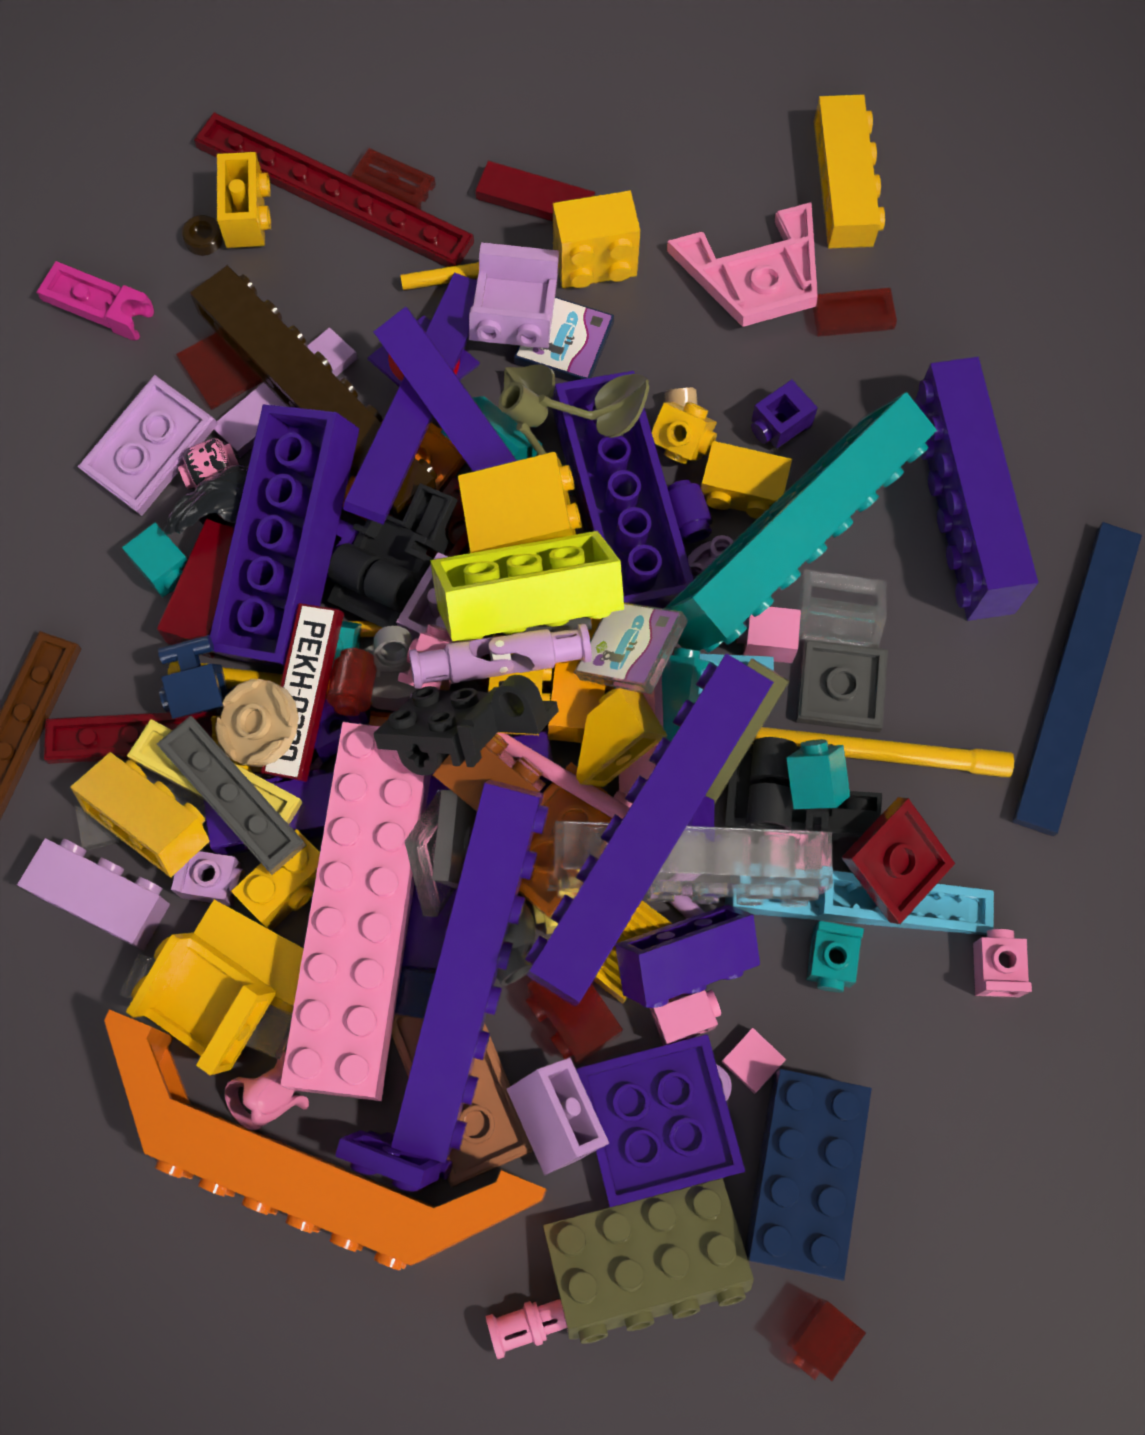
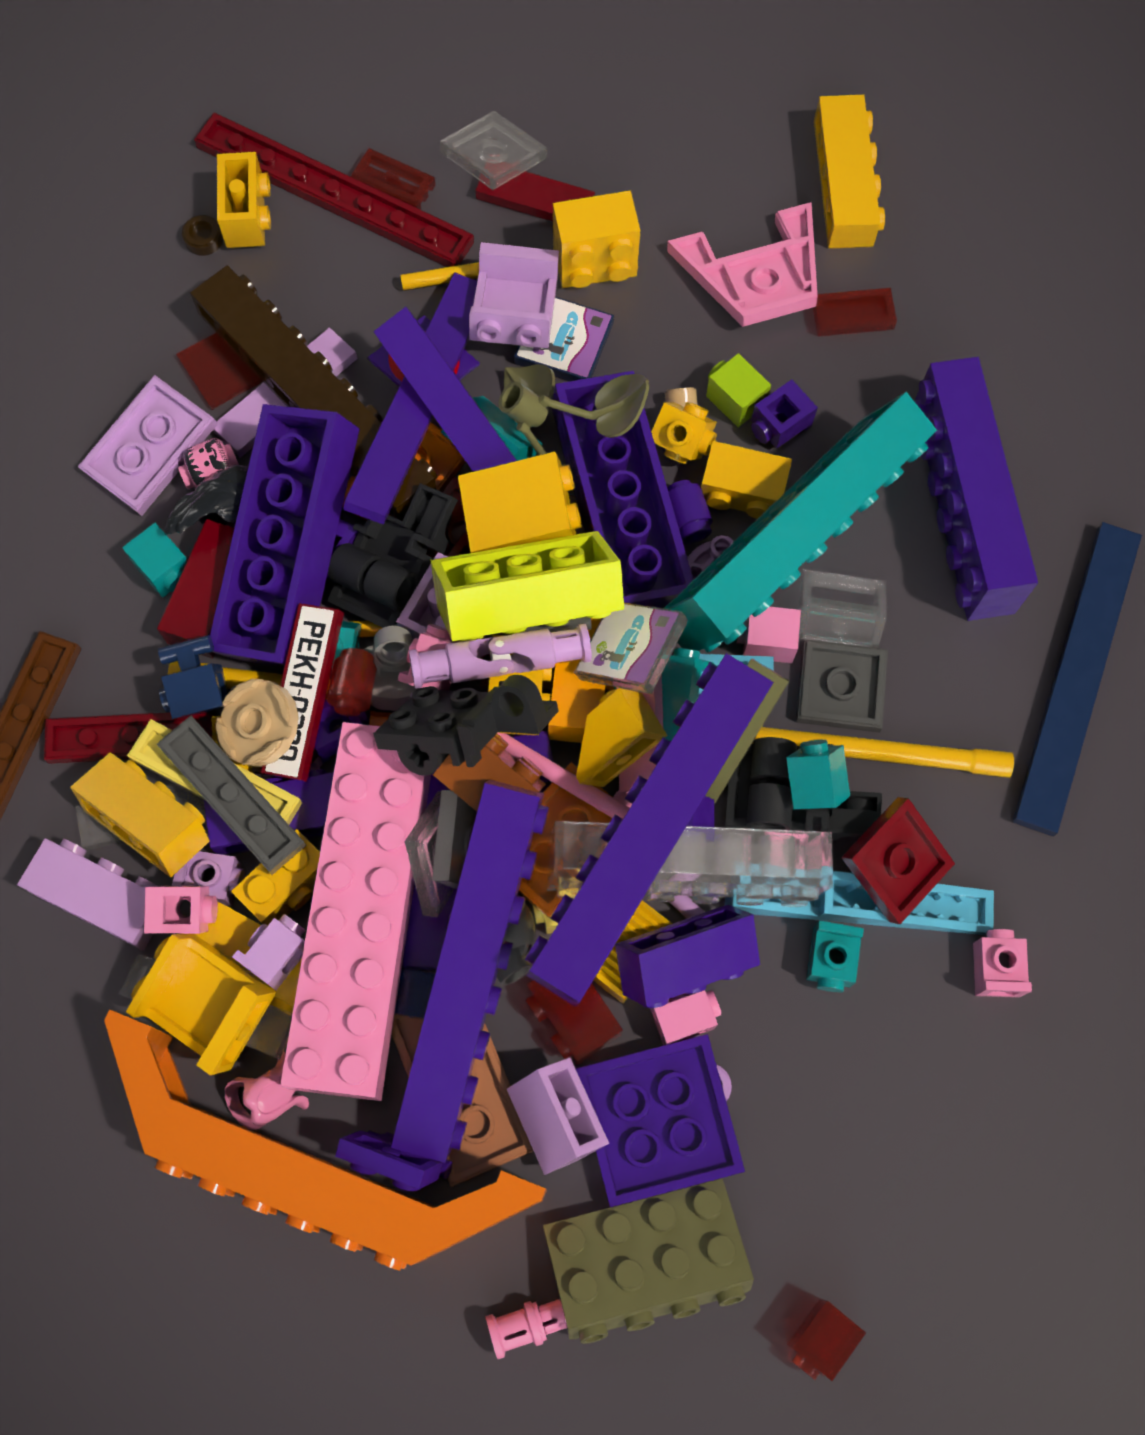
dark pink plate [37,261,154,341] -> none
bright pink tile [721,1028,786,1094] -> none
dark blue brick [745,1069,872,1281] -> none
none -> bright pink brick [144,886,218,934]
none -> lavender brick [232,914,306,991]
none -> clear tile [440,111,547,190]
none -> lime brick [706,353,771,428]

